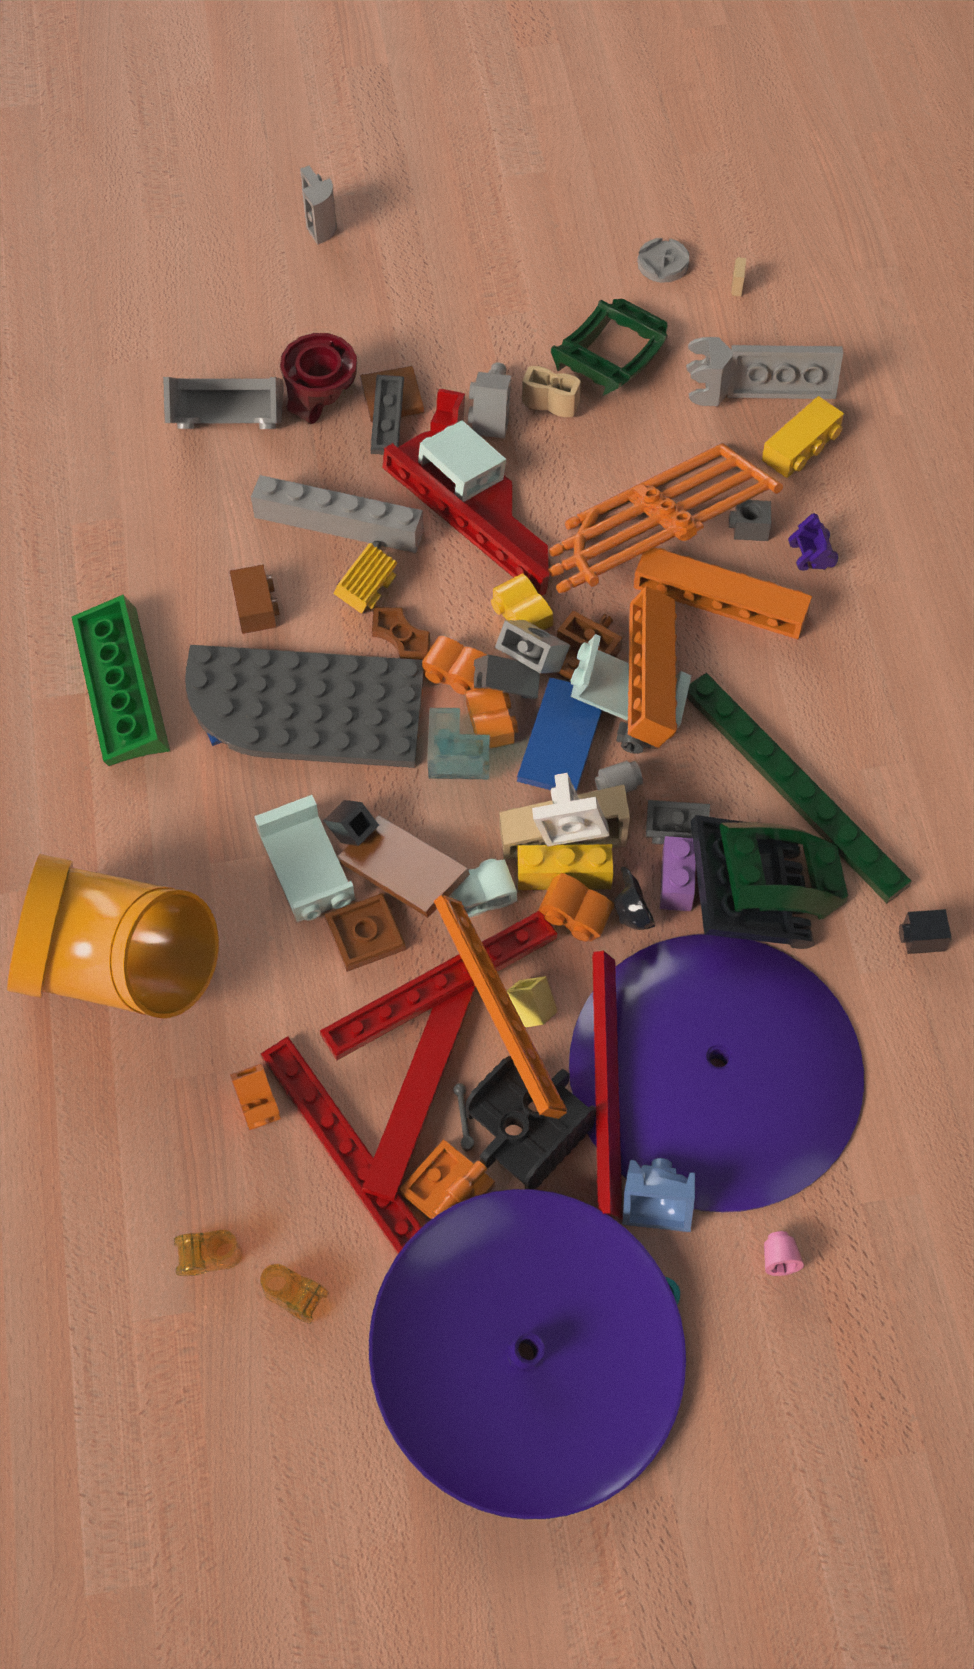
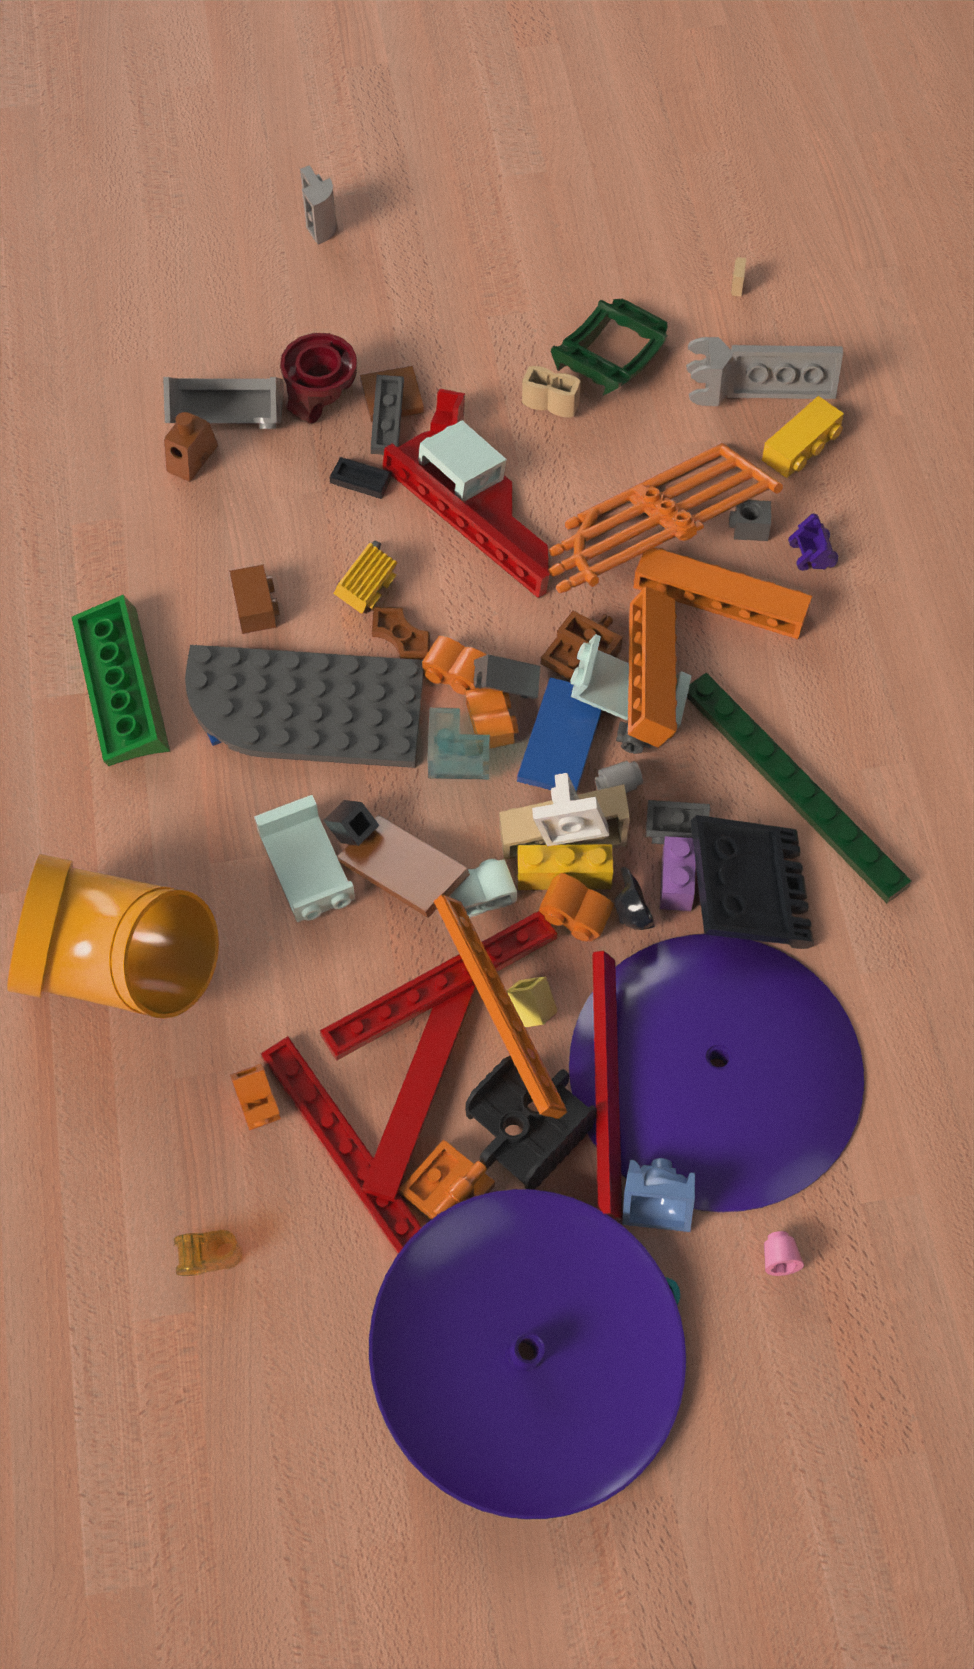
light grey brick [251,475,424,553] -> none
clear yellow piece [260,1264,329,1324] -> none
dark orange tile [324,893,406,972] -> none
dark grey hinge [453,1083,474,1151] -> none
light grey brick [468,362,511,438] -> none
yellow brick [491,573,553,630] -> none
light grey brick [495,620,570,673] -> none
light grey tile [637,238,689,283] -> none
dark green wedge [720,822,848,919] -> none
black brick [899,909,952,954] -> none
none -> dark orange torso [164,412,218,482]
none -> black tile [329,457,392,499]

